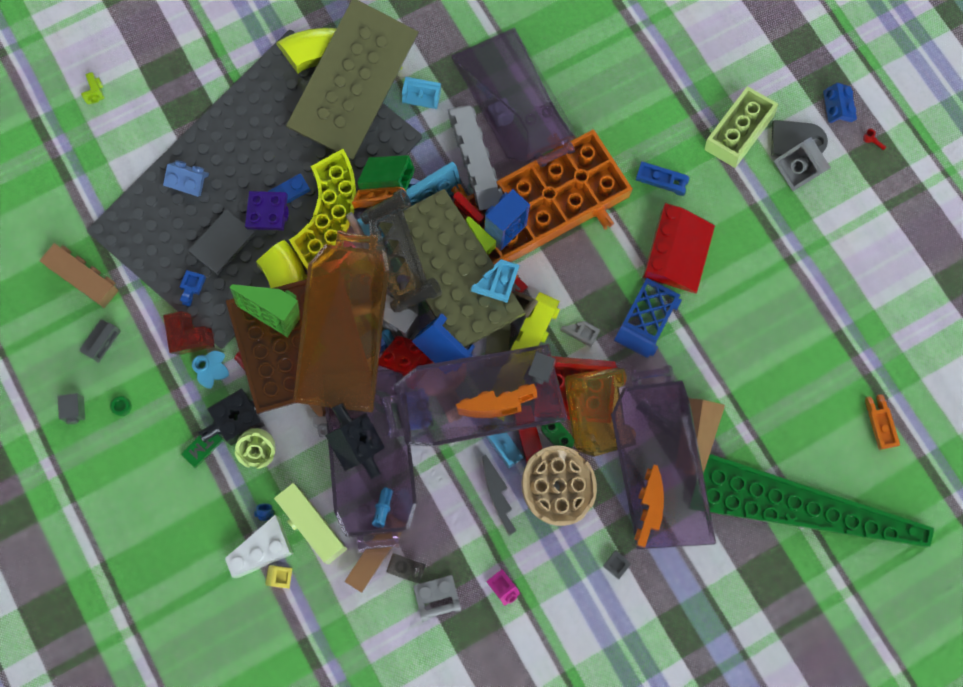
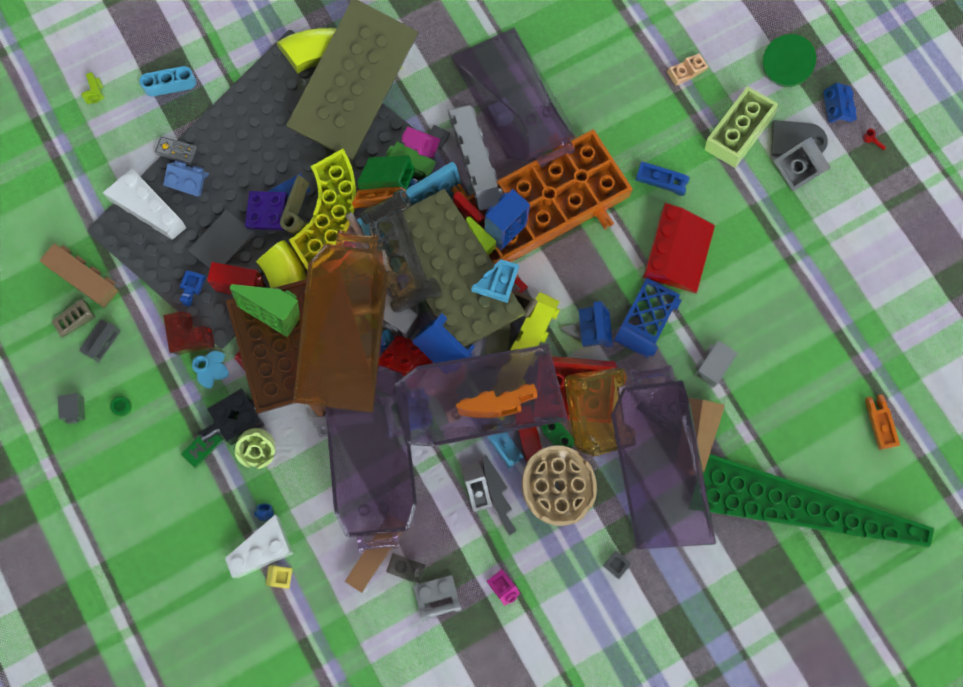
yellowish green brick [274,483,347,564] -> none
black brick [325,402,385,480] -> none
dark azure axle [372,487,393,528] -> none
medium azure hinge [402,77,441,109] -> none
dark grey brick [528,352,556,385] -> none
orange slope [634,464,664,548] -> none
none -> dark tan slope [51,299,96,337]
none -> white wedge [103,169,187,240]
none -> medium azure beam [139,66,196,97]
none -> tile [154,136,197,165]
none -> red brick [207,262,266,295]
none -> olive door [280,175,310,236]
none -> bright green window [386,141,436,179]
none -> dark pink window [402,127,441,159]
none -> dark grey plate [429,125,450,150]
none -> light grey slope [461,462,492,512]
none -> blue bracket [578,301,614,348]
none -> light nougat slope [666,53,709,86]
none -> light grey hinge [694,340,738,388]
none -> green piece [763,34,817,87]

